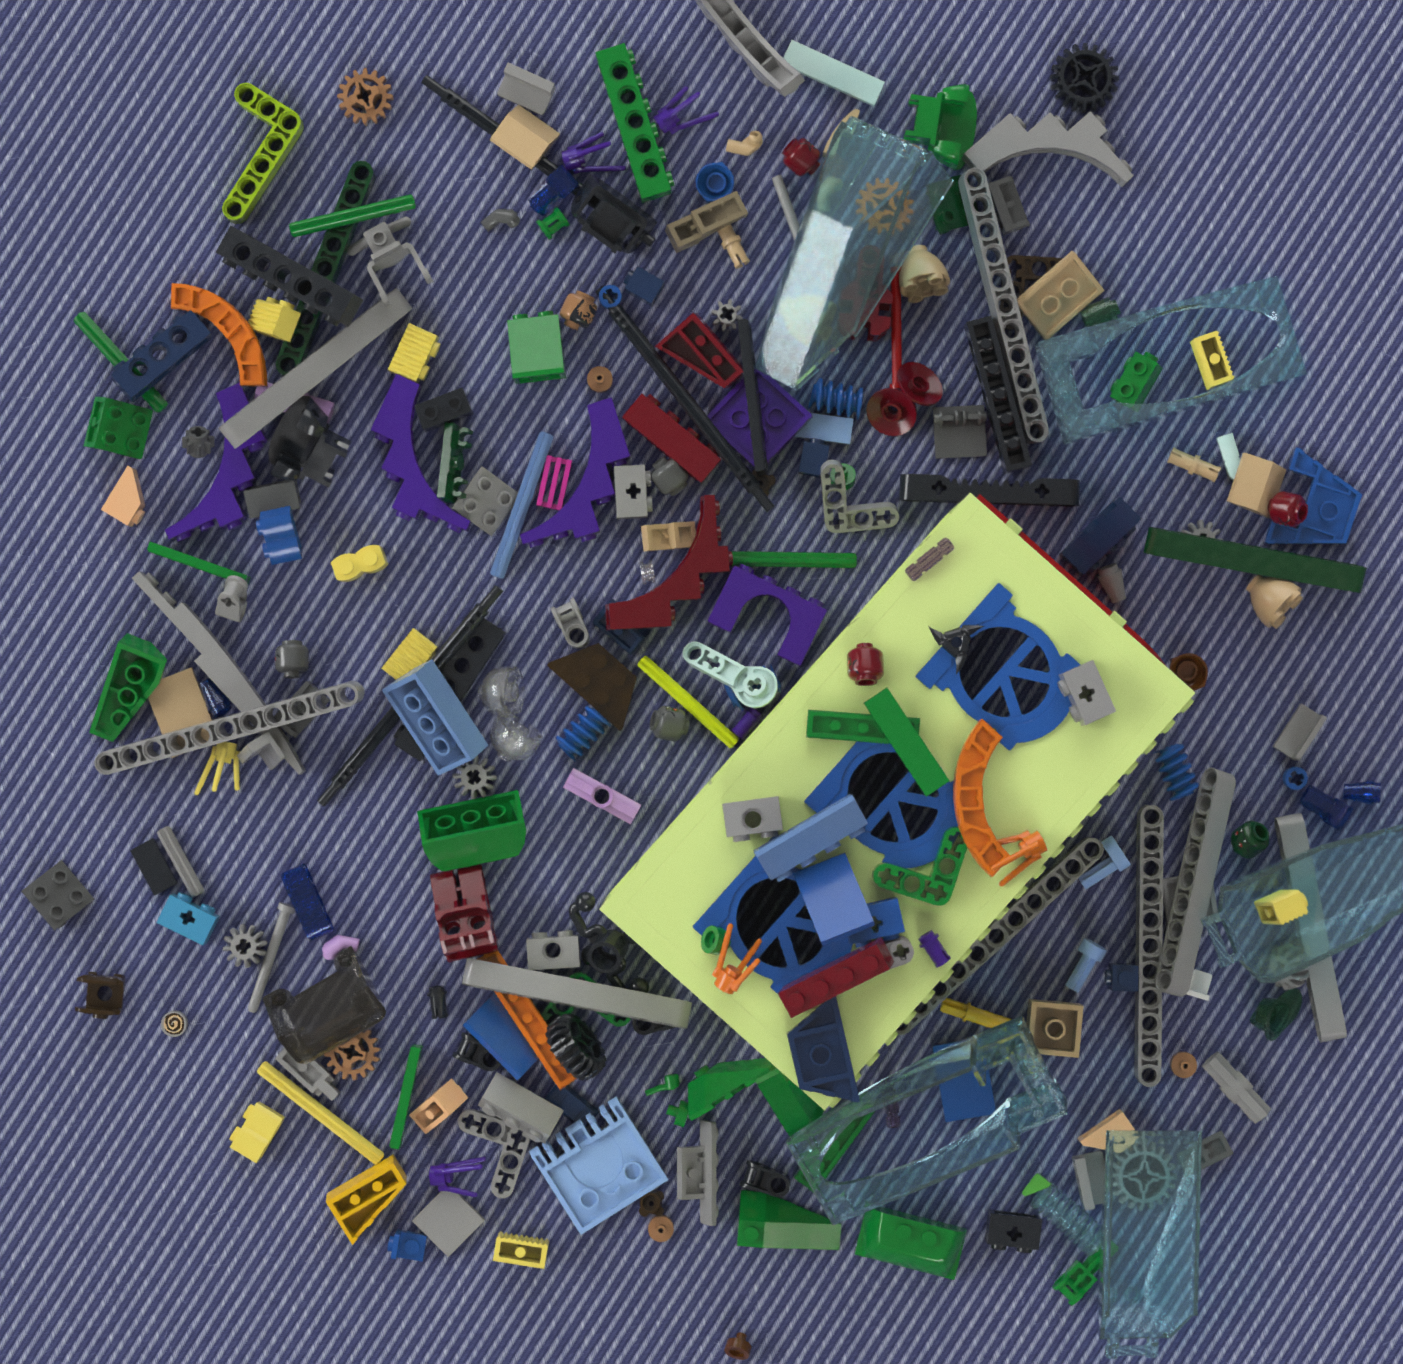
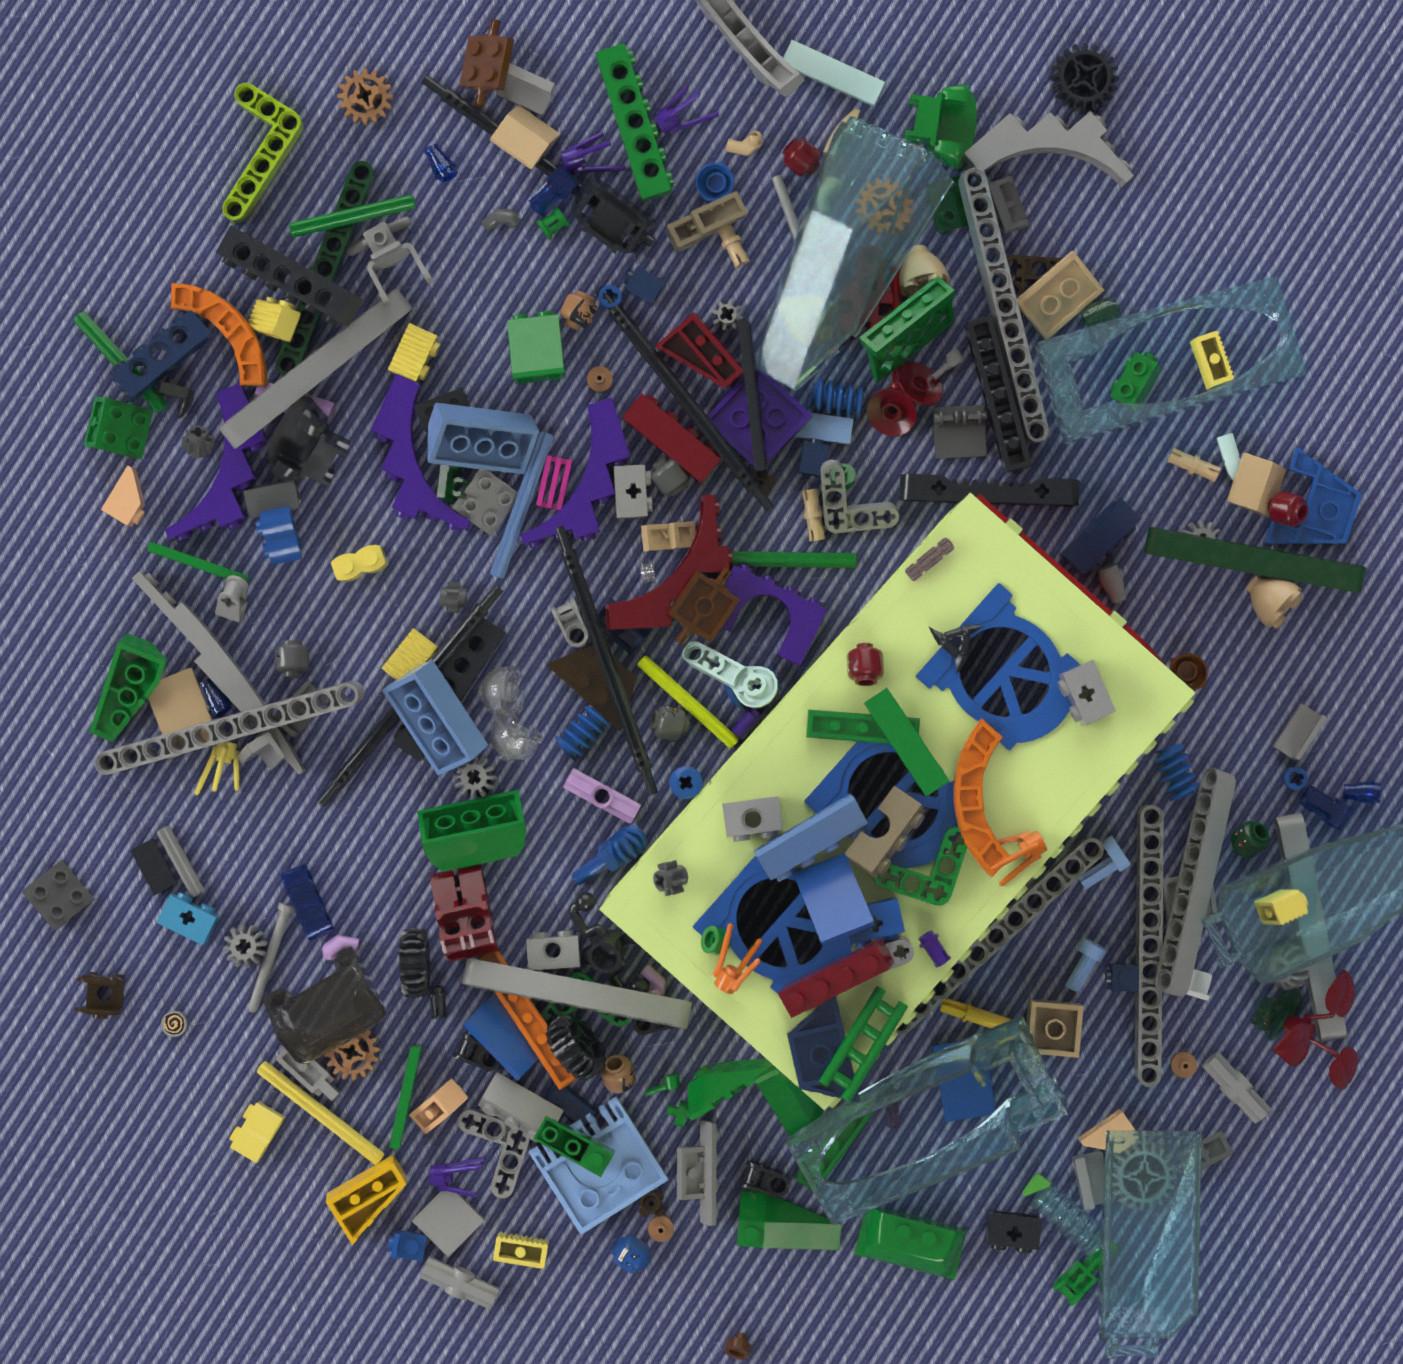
none -> pearl dark grey plate [156,378,195,419]
none -> black gear [399,928,431,998]
none -> light grey piece [419,1256,499,1309]
none -> clear blue cone [424,144,458,184]
none -> medium blue slope [427,403,539,474]
none -> dark grey gear [439,582,467,613]
none -> reddish brown plate [459,19,514,107]
none -> green slope [533,1116,615,1177]
none -> black axle [555,525,659,796]
none -> blue gear [572,824,648,885]
none -> medium nougat head [600,1055,636,1093]
none -> blue head [611,1234,651,1274]
none -> lavender arm [640,964,666,996]
none -> dark grey gear [653,860,688,896]
none -> reddish brown plate [667,567,740,646]
none -> blue piece [669,766,702,799]
none -> tan pin [801,488,826,542]
none -> green bar [818,986,908,1102]
none -> dark tan arch [845,786,925,879]
none -> green fence [859,276,956,383]
none -> light grey hand [932,349,963,380]
none -> dark red plant [1272,969,1358,1090]

